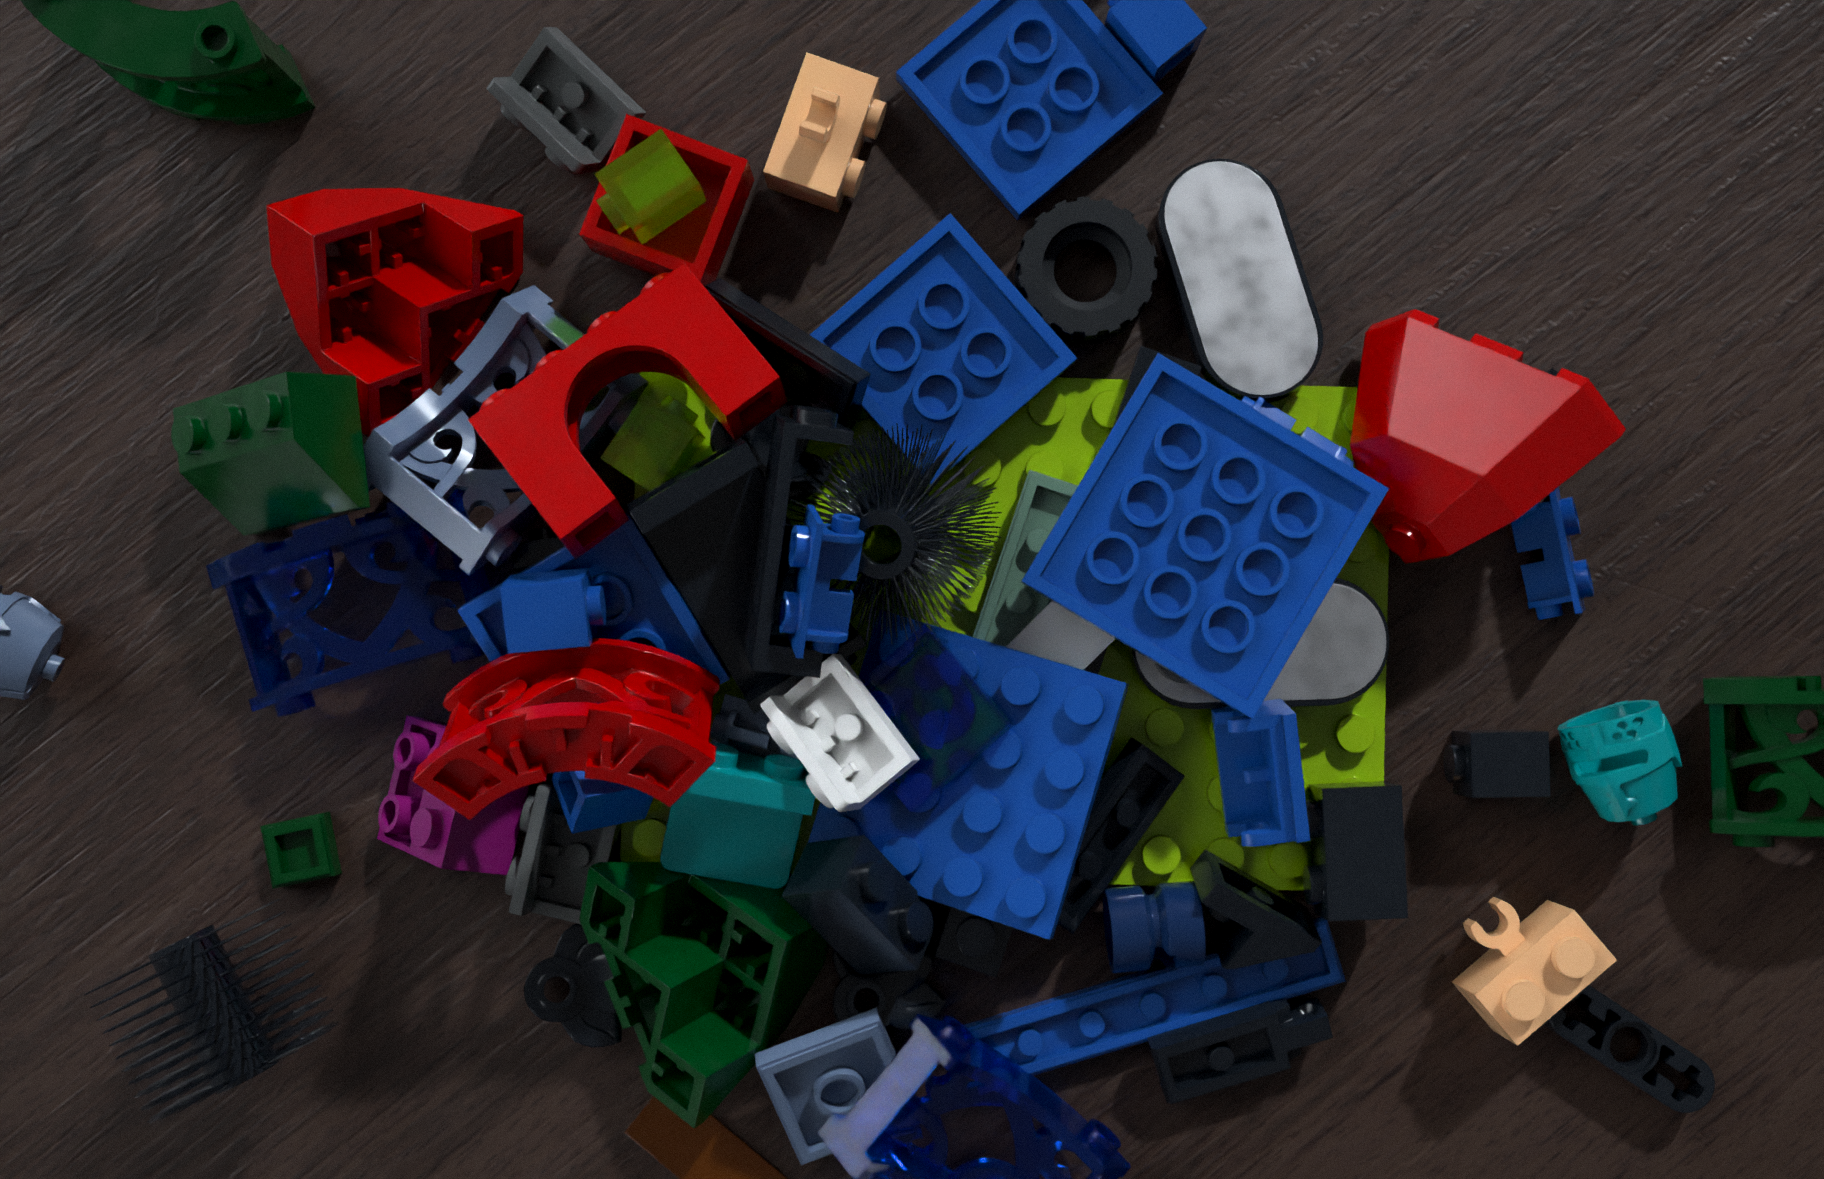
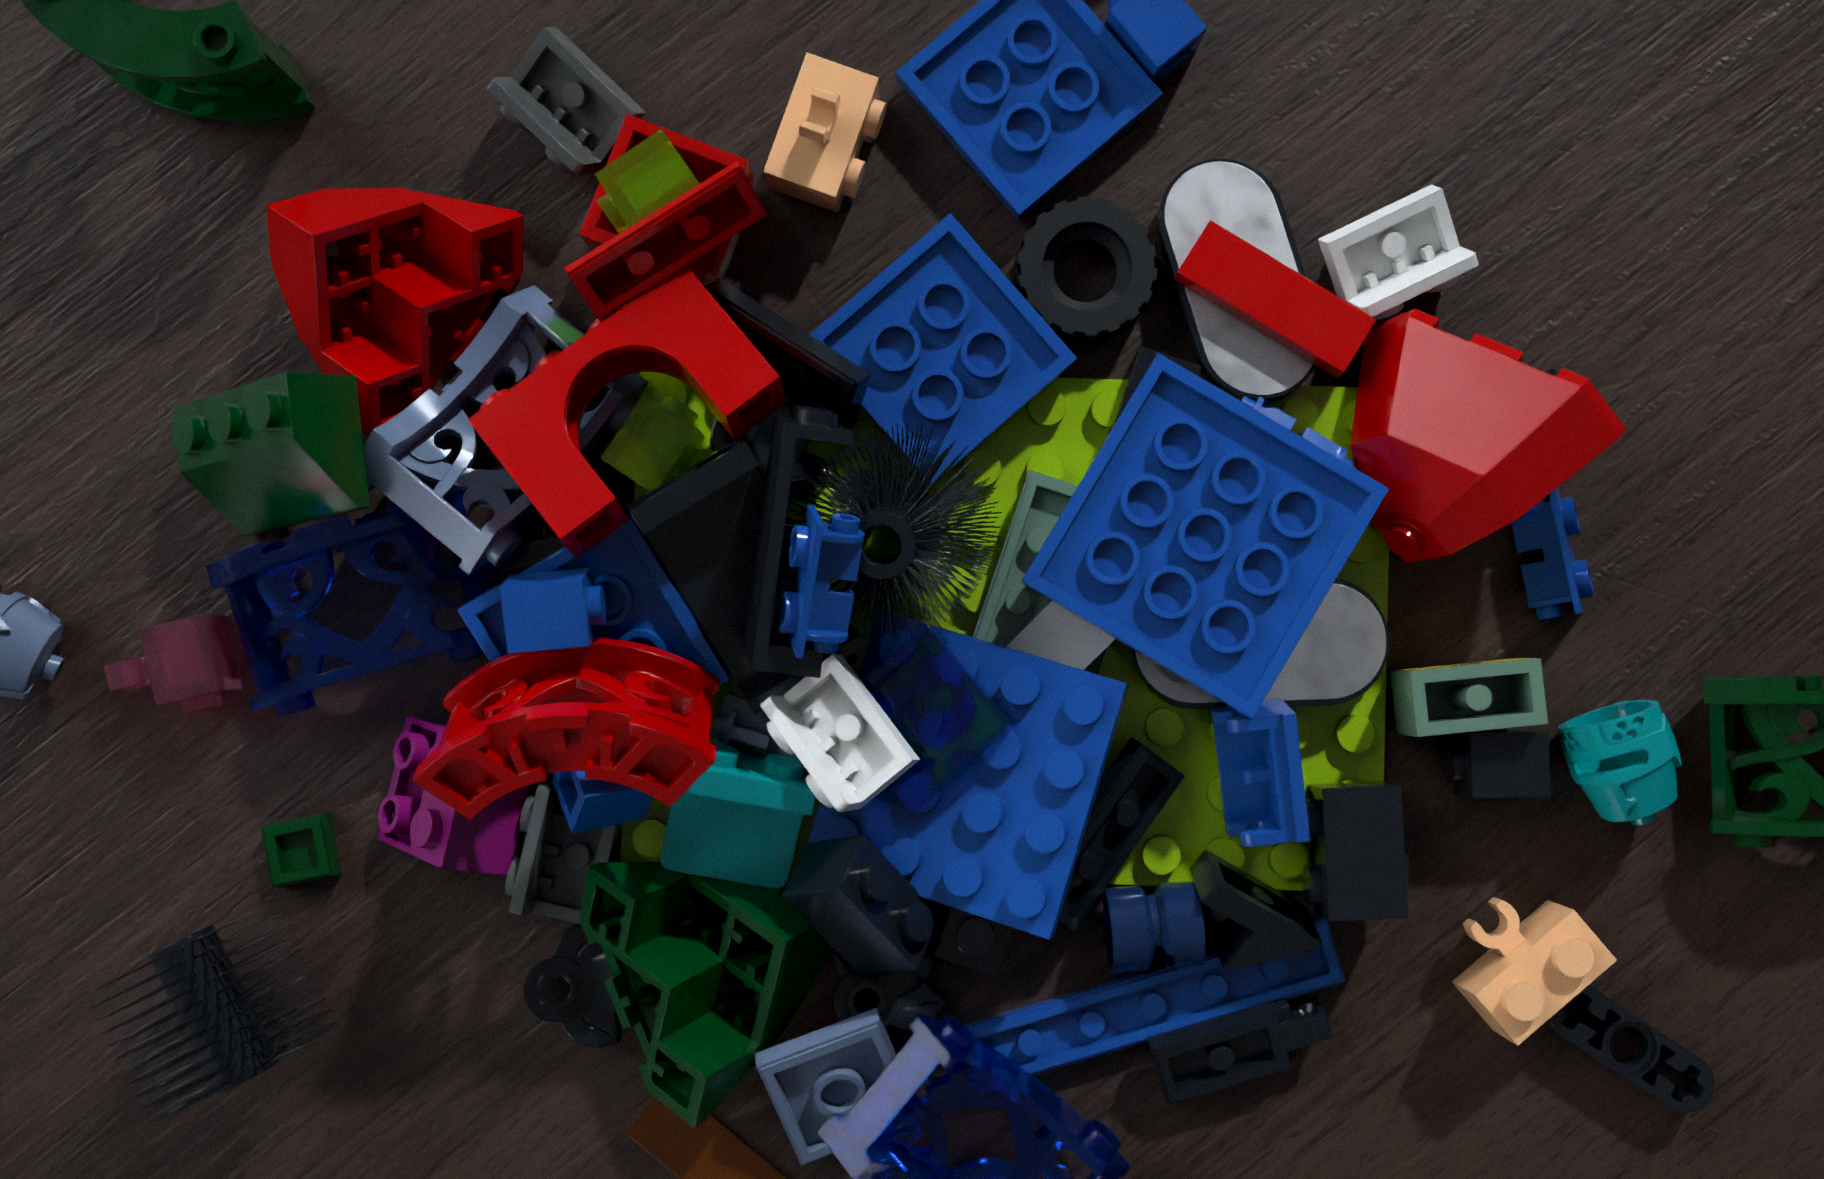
none -> clear pink brick [104,614,243,714]
none -> red slope [564,161,768,320]
none -> red tile [1174,220,1376,379]
none -> white bracket [1318,185,1479,320]
none -> sand green brick [1390,658,1548,737]

